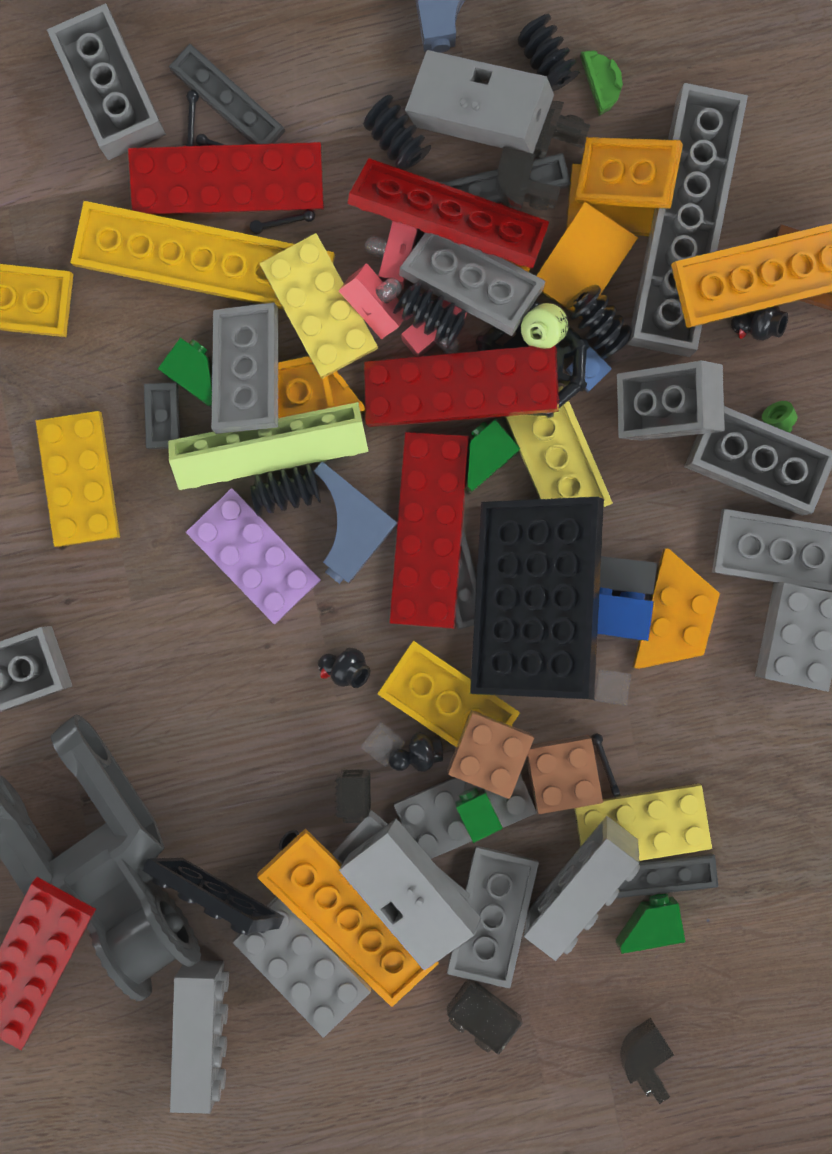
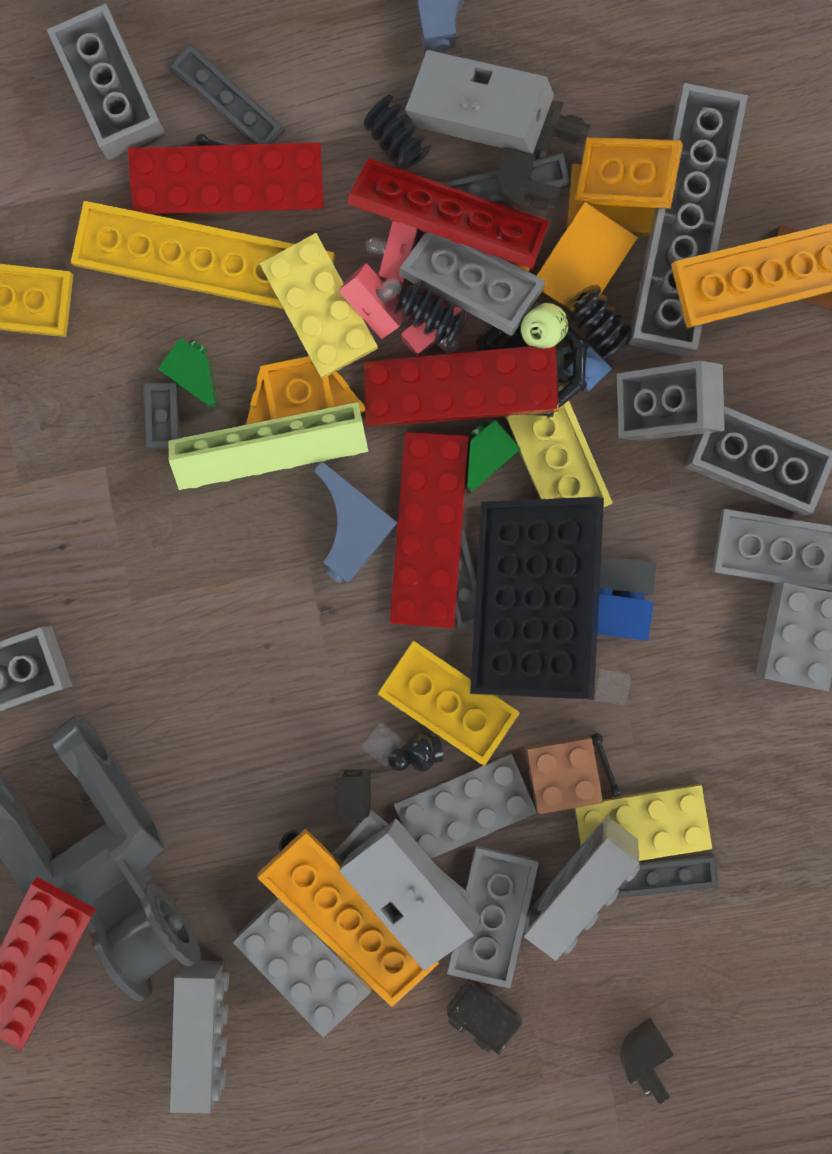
yellow plate [35,411,120,547] -> none
black plate [142,858,284,935] -> none
black hinge [185,90,199,146] -> none
lavender plate [186,488,321,624] -> none
light grey plate [211,302,278,434] -> none
black hinge [250,209,315,234] -> none
black piece [250,464,321,516] -> none
black animal [318,648,371,688] -> none
nougat brick [447,710,534,799] -> none
green brick [455,787,503,843] -> none
black piece [518,14,580,91] -> none
bright green tile [580,50,623,116] -> none
green slope [616,894,686,954] -> none
light orange wing [632,548,720,669] -> none
black animal [731,306,788,341] -> none
bright green tile [762,401,798,433] -> none

